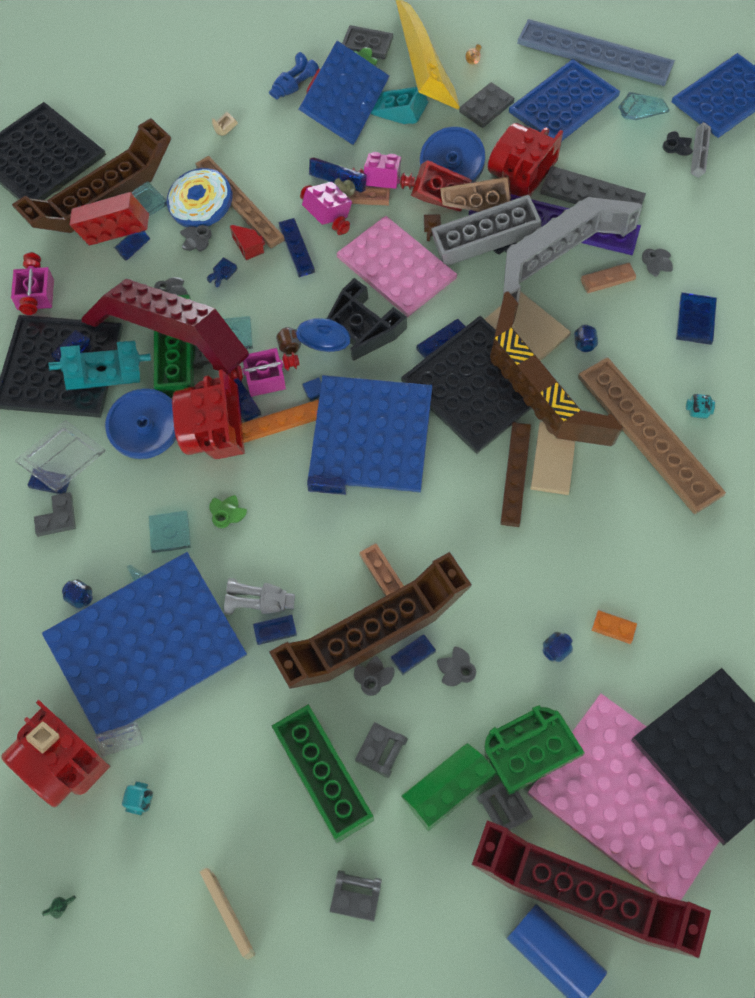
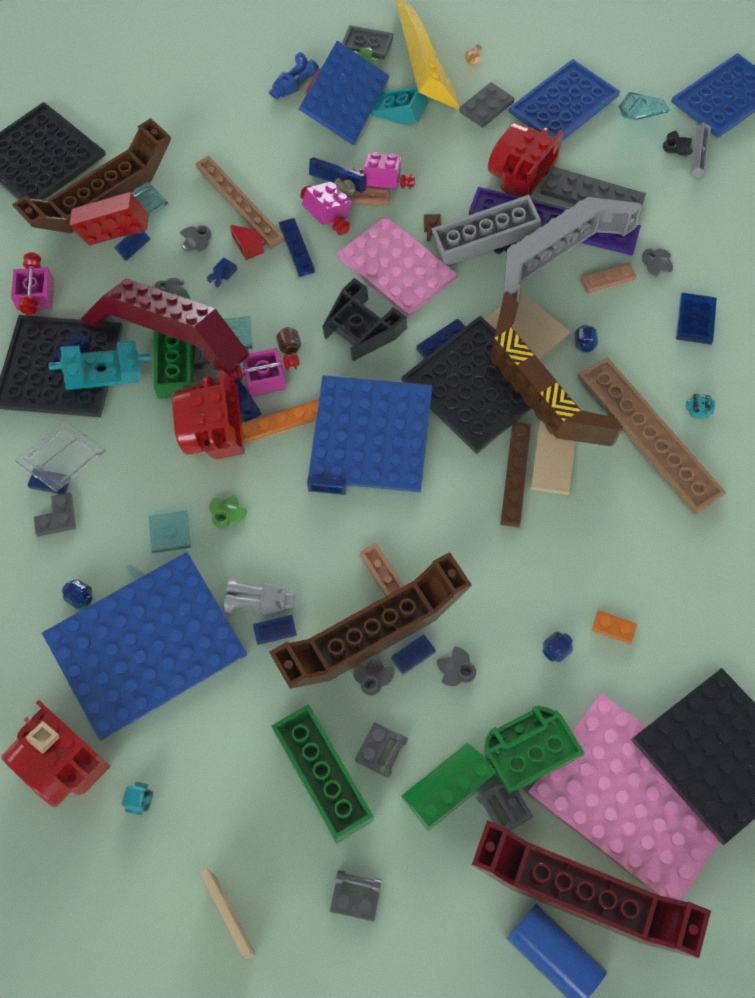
clear green piece [42,895,76,919] -> none
clear plate [95,722,143,757] -> none
blue dish [105,389,176,459] -> none
dish [167,168,232,228] -> none
tan plate [212,112,238,136] -> none
blue dish [296,318,351,352] -> none
blue tile [302,377,322,401] -> none
red slope [411,160,472,212] -> none
blue dish [420,127,486,183] -> none
medium nougat wedge [440,176,511,212] -> none
sand blue plate [517,19,675,86] -> none

